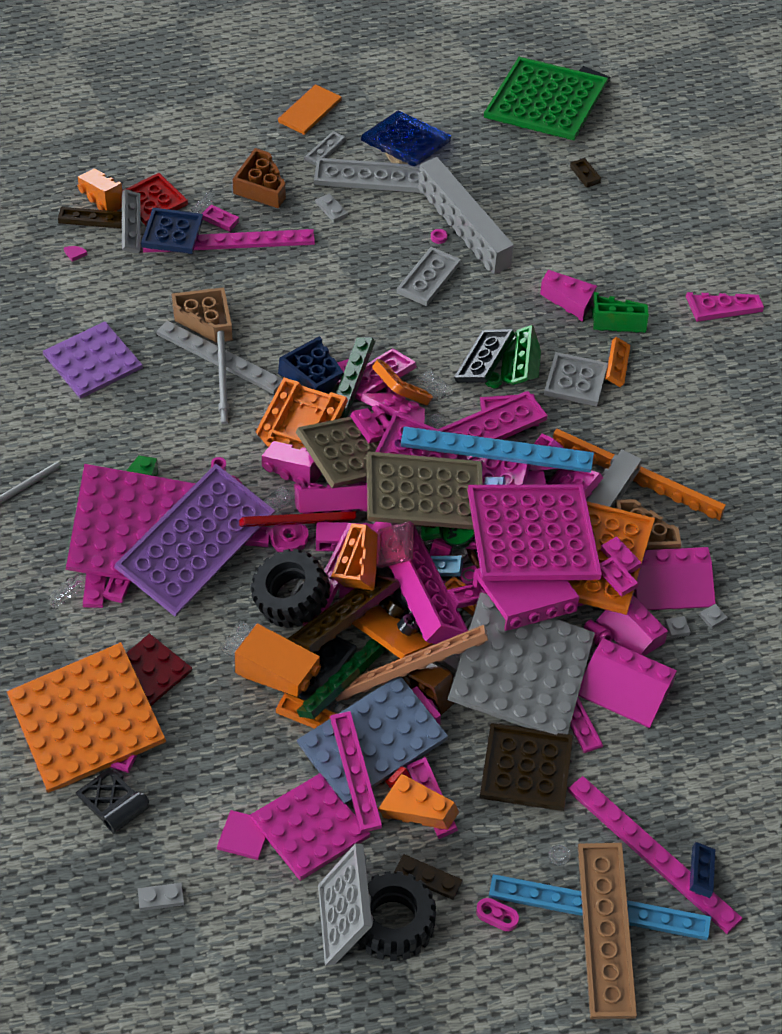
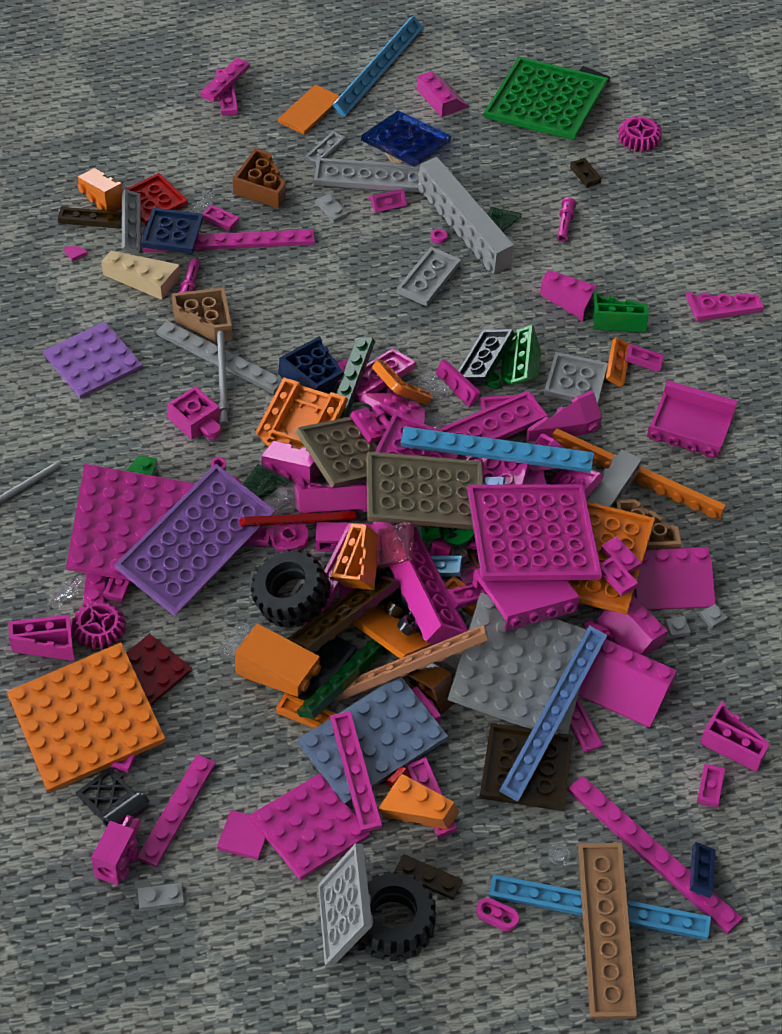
none -> dark pink wedge [8,614,75,661]
none -> dark pink gear [71,600,126,651]
none -> dark pink brick [91,815,141,886]
none -> tan wedge [101,251,181,300]
none -> dark pink plate [137,754,216,868]
none -> dark pink brick [167,386,221,441]
none -> dark pink pin [178,259,200,293]
none -> dark pink plate [200,57,250,103]
none -> dark pink plate [216,69,238,116]
none -> clear green wing [242,464,289,499]
none -> dark azure plate [332,16,423,117]
none -> dark pink panel [368,189,407,213]
none -> dark pink slope [417,71,469,117]
none -> dark pink plate [435,360,481,407]
none -> clear green wing [488,207,522,232]
none -> medium blue plate [499,625,607,802]
none -> dark pink wedge [526,390,602,442]
none -> dark pink pin [557,197,577,242]
none -> dark pink gear [618,115,662,153]
none -> dark pink plate [625,344,664,372]
none -> dark pink panel [647,380,737,458]
none -> dark pink plate [697,764,725,808]
none -> dark pink wedge [700,701,770,772]

